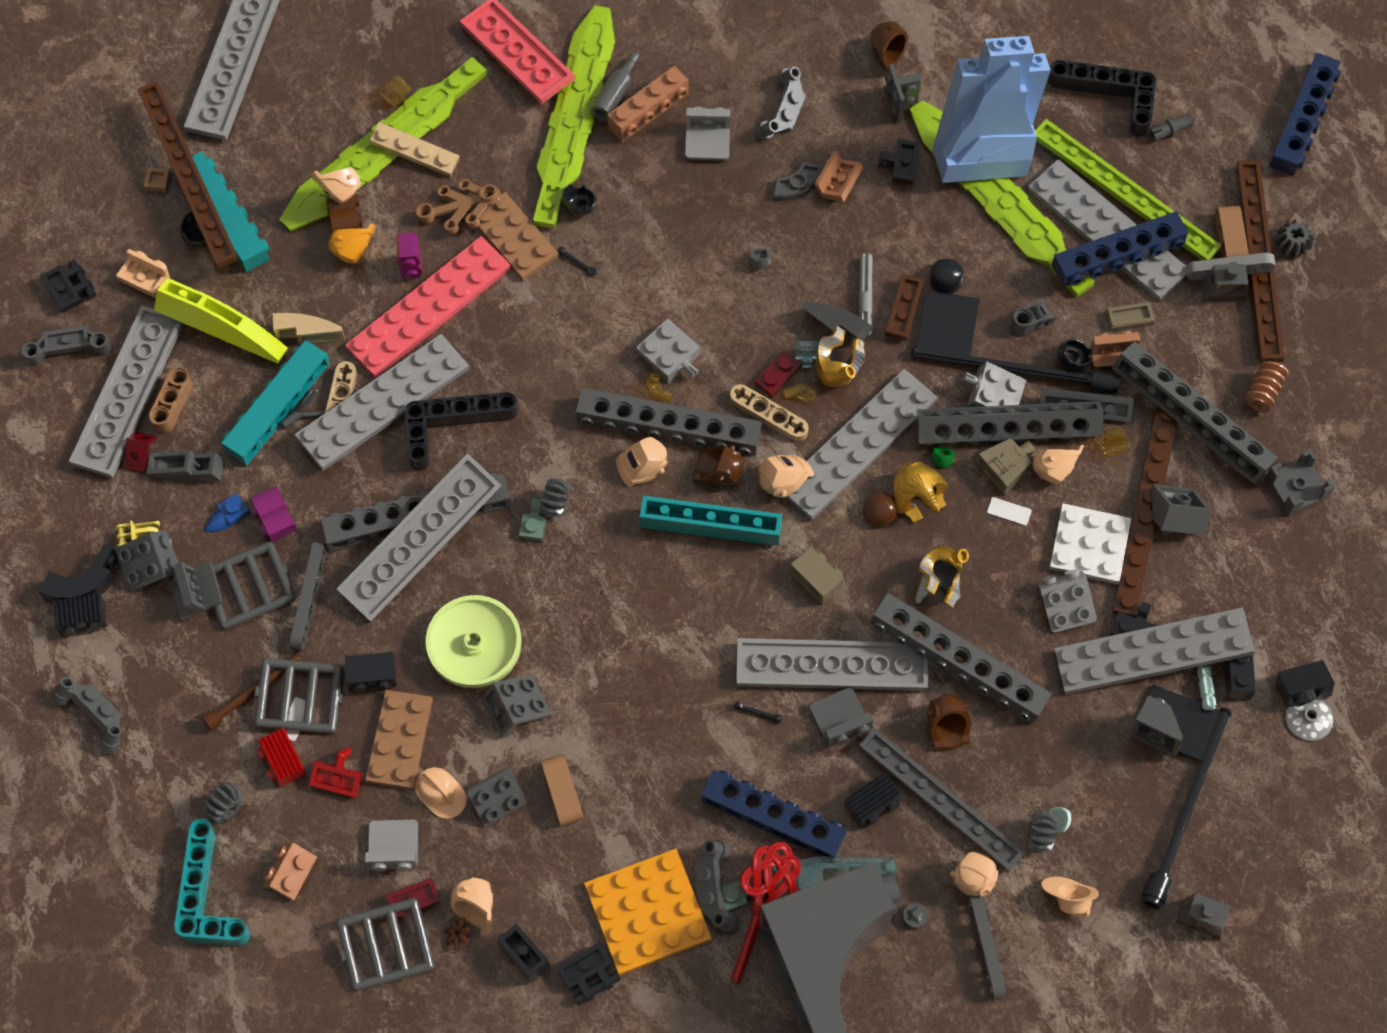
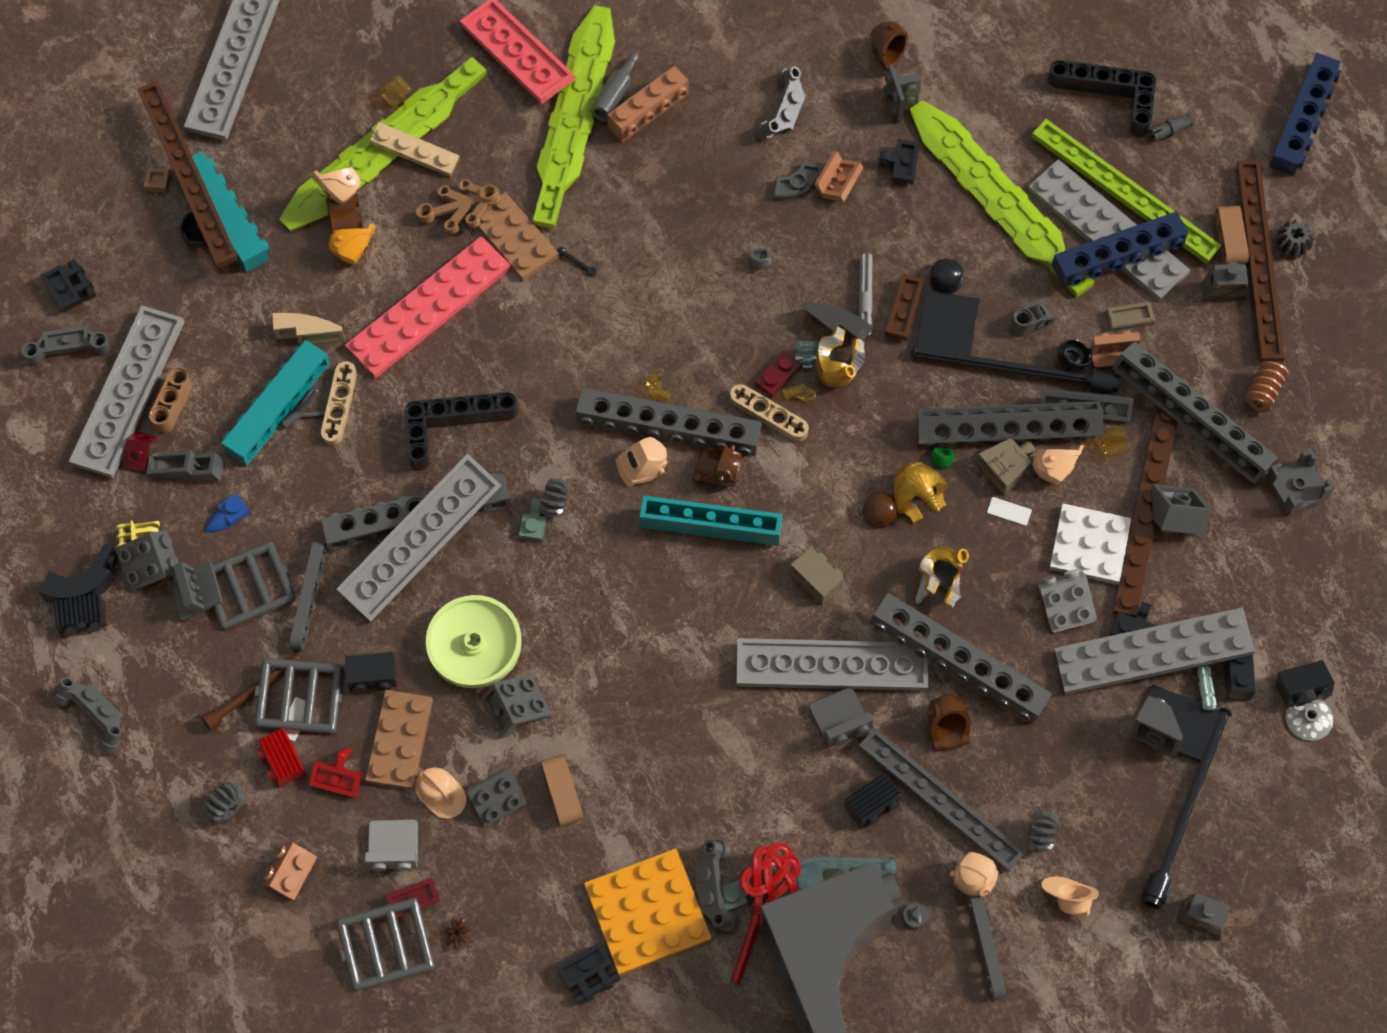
light nougat bracket [116,249,170,298] -> none
neon yellow wedge [154,278,288,364] -> none
teal beam [174,819,250,946] -> none
magenta brick [250,486,297,542] -> none
light grey plate [295,334,469,471] -> none
magenta brick [396,232,422,280] -> none
light nougat helmet [450,878,493,936] -> none
black brick [497,924,550,983] -> none
black hair [562,184,596,216] -> none
light grey plate [636,319,700,384] -> none
light grey bracket [685,107,730,161] -> none
dark blue brick [701,770,847,863] -> none
black hinge [734,702,782,723] -> none
light nougat helmet [758,455,814,498] -> none
light grey plate [785,369,938,521] -> none
light blue panel [933,36,1050,183] -> none
light grey plate [962,362,1026,407] -> none
light aqua piece [1049,807,1071,833] -> none
light grey beam [1186,253,1276,280] -> none

